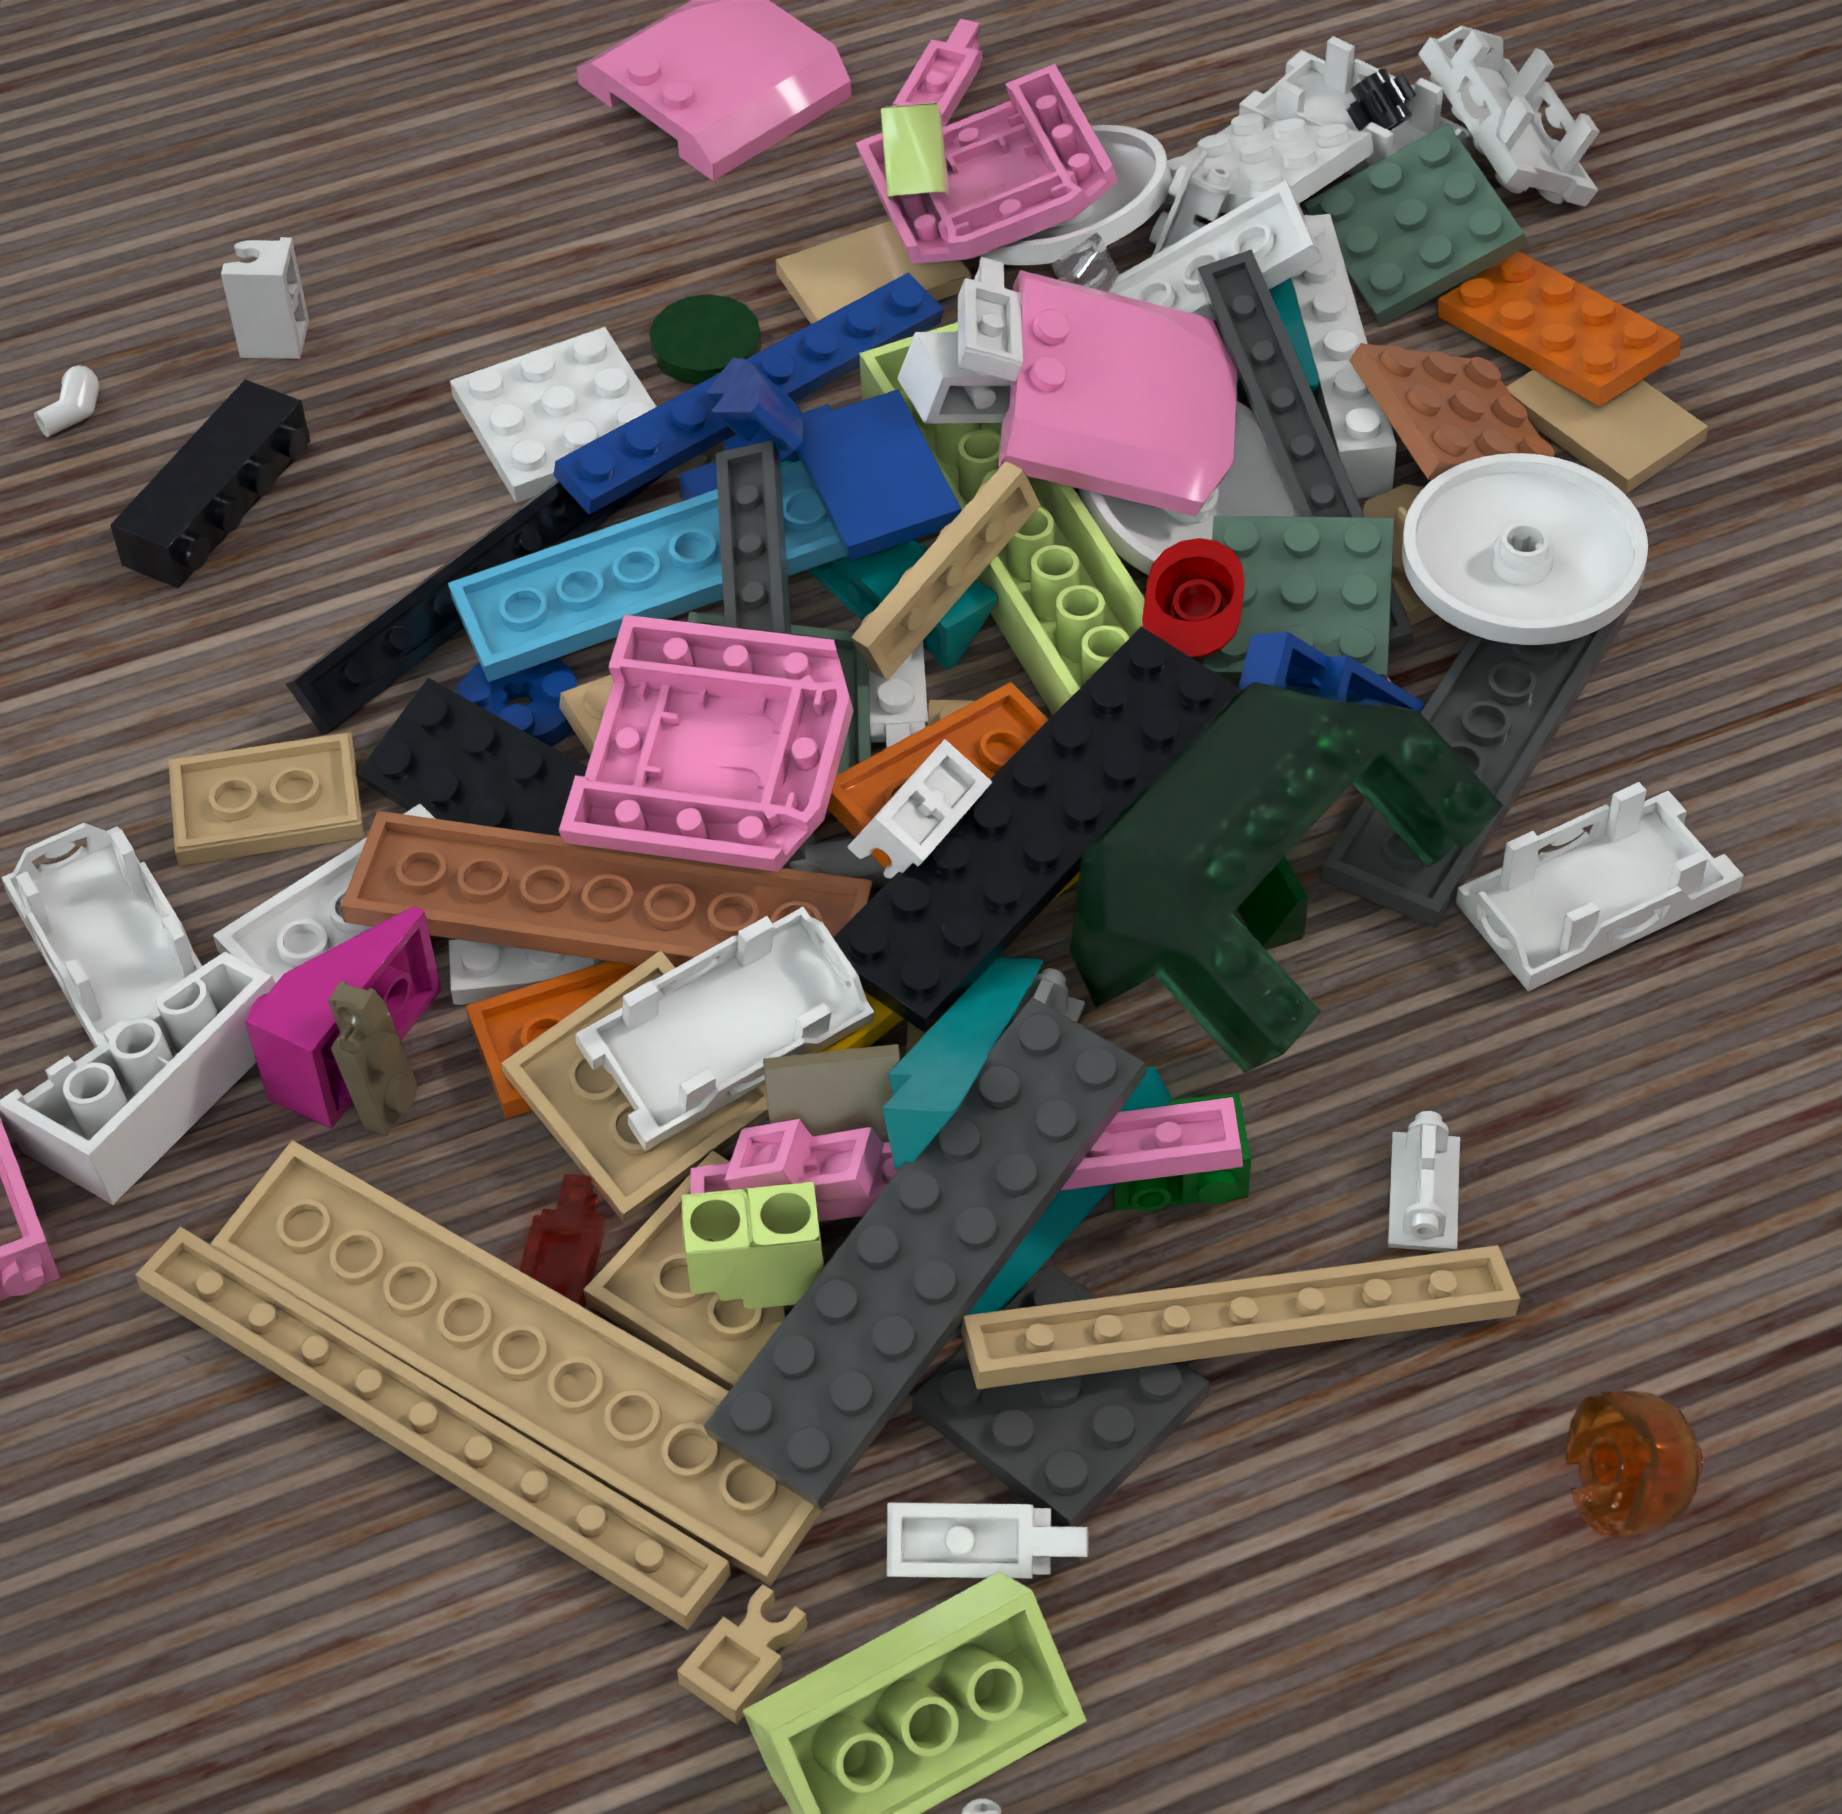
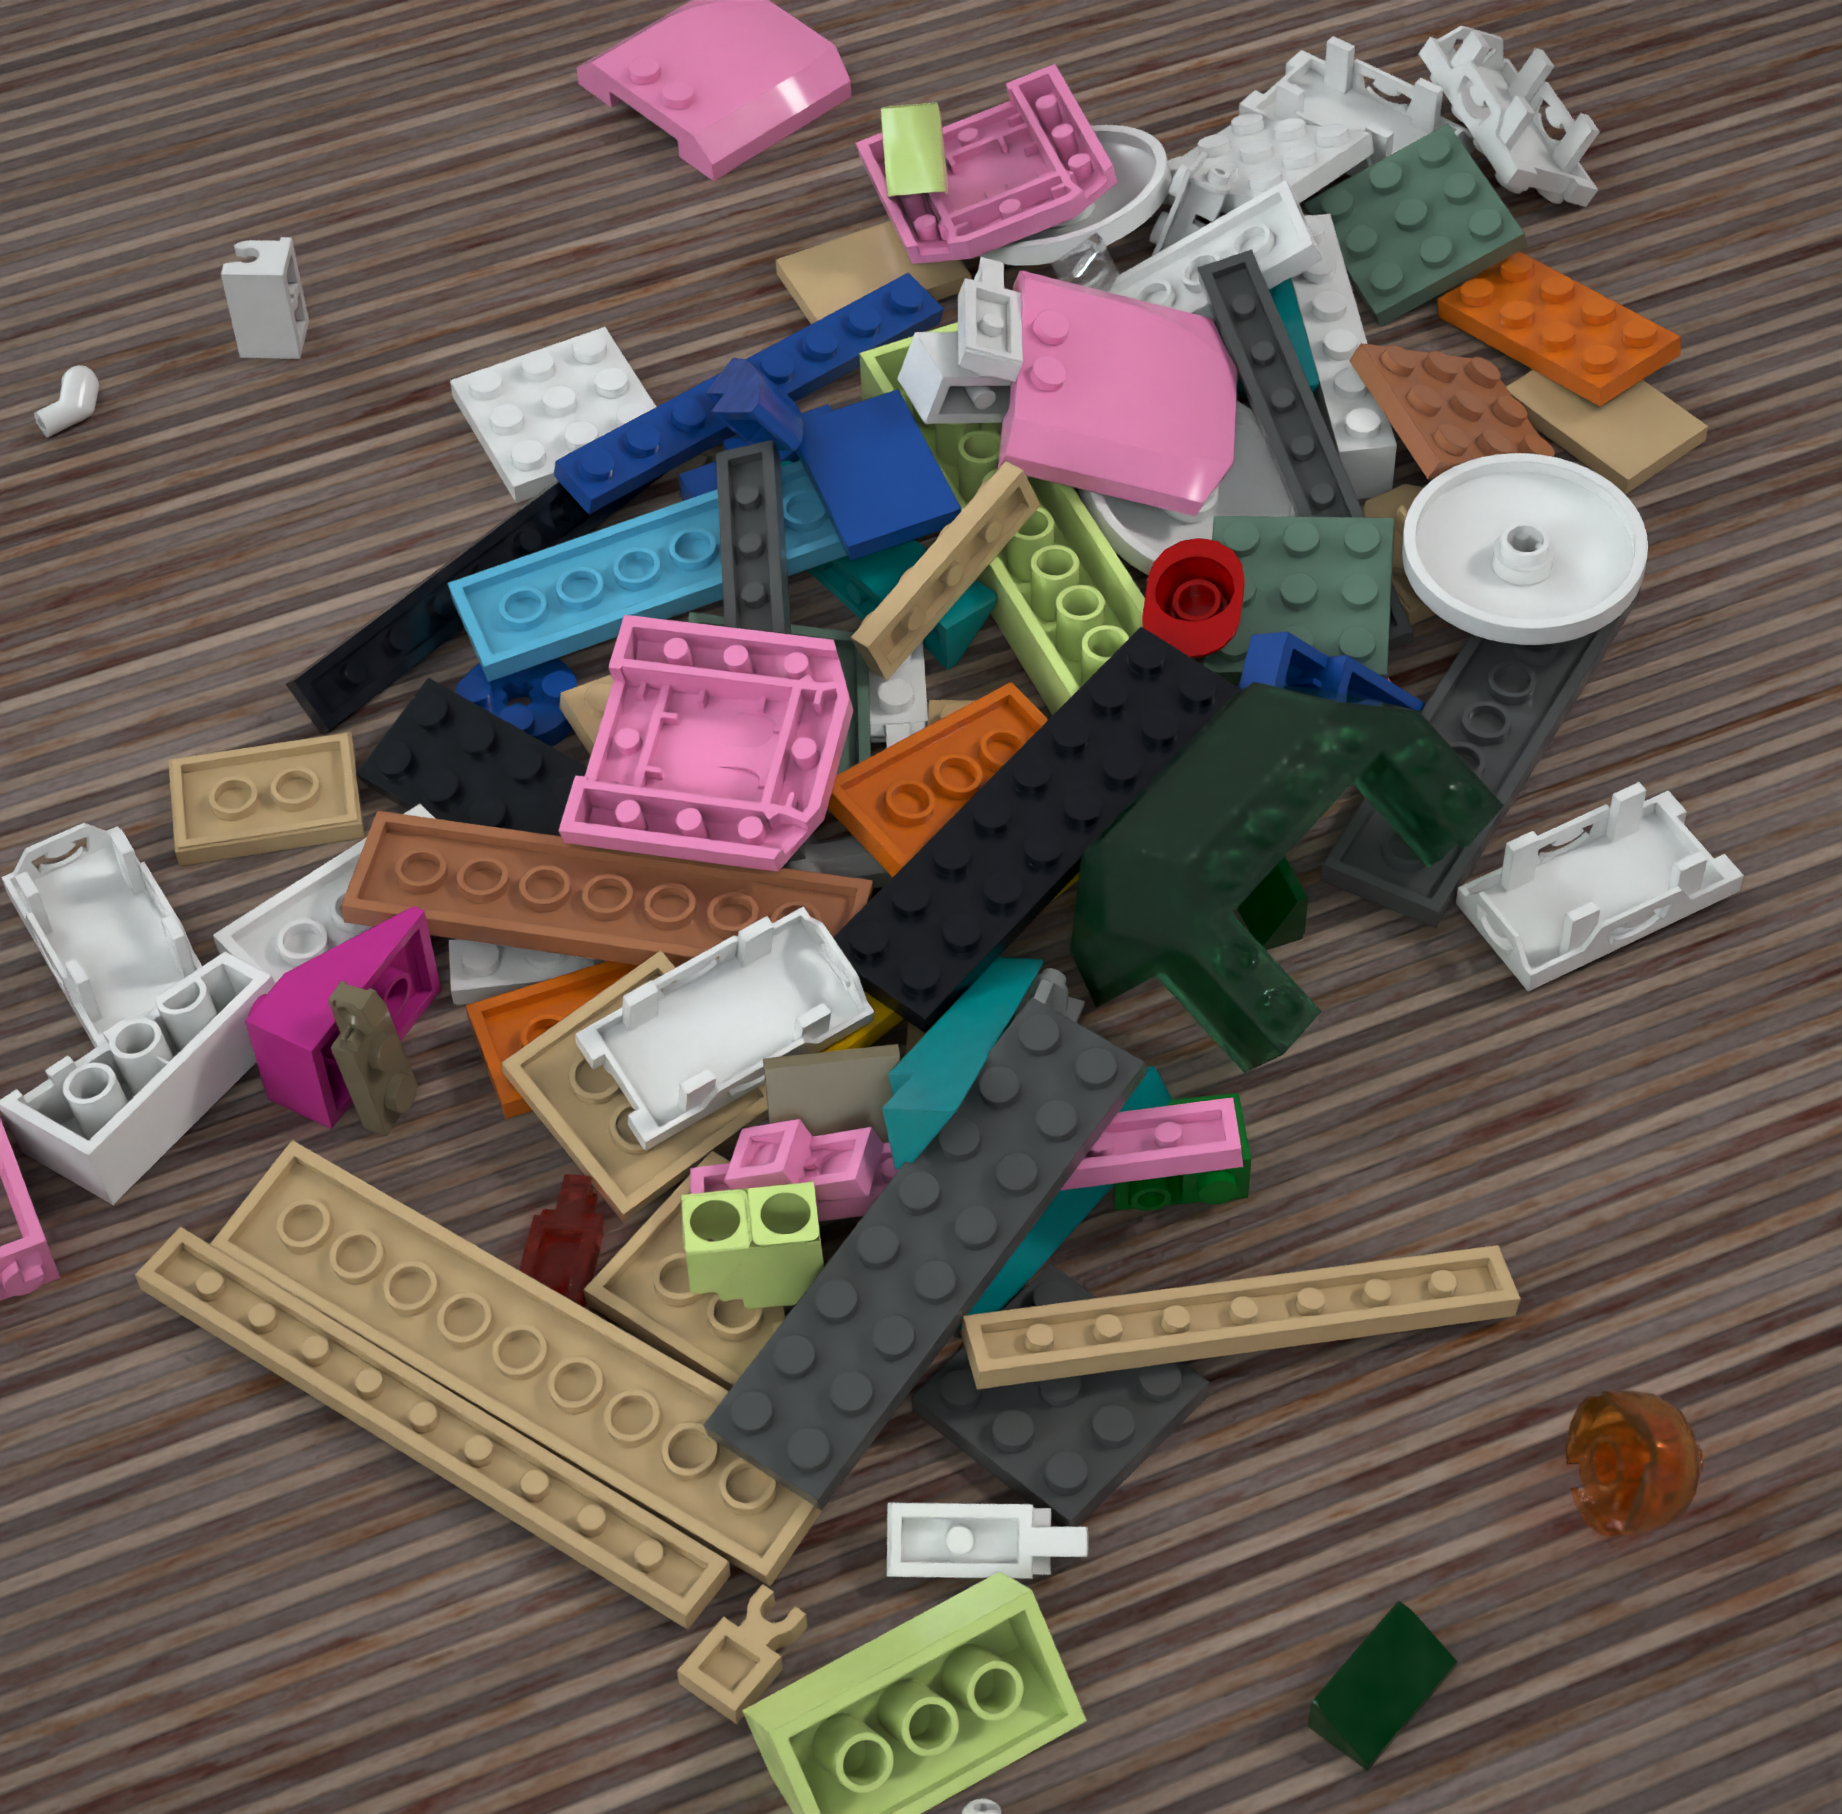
black brick [110,379,310,589] -> none
dark green tile [649,294,761,384] -> none
white hinge [847,739,992,879] -> none
bright pink hinge [893,19,983,127] -> none
black gear [1346,68,1416,131] -> none
white hinge [1388,1111,1460,1252] -> none
none -> dark green slope [1308,1601,1457,1771]

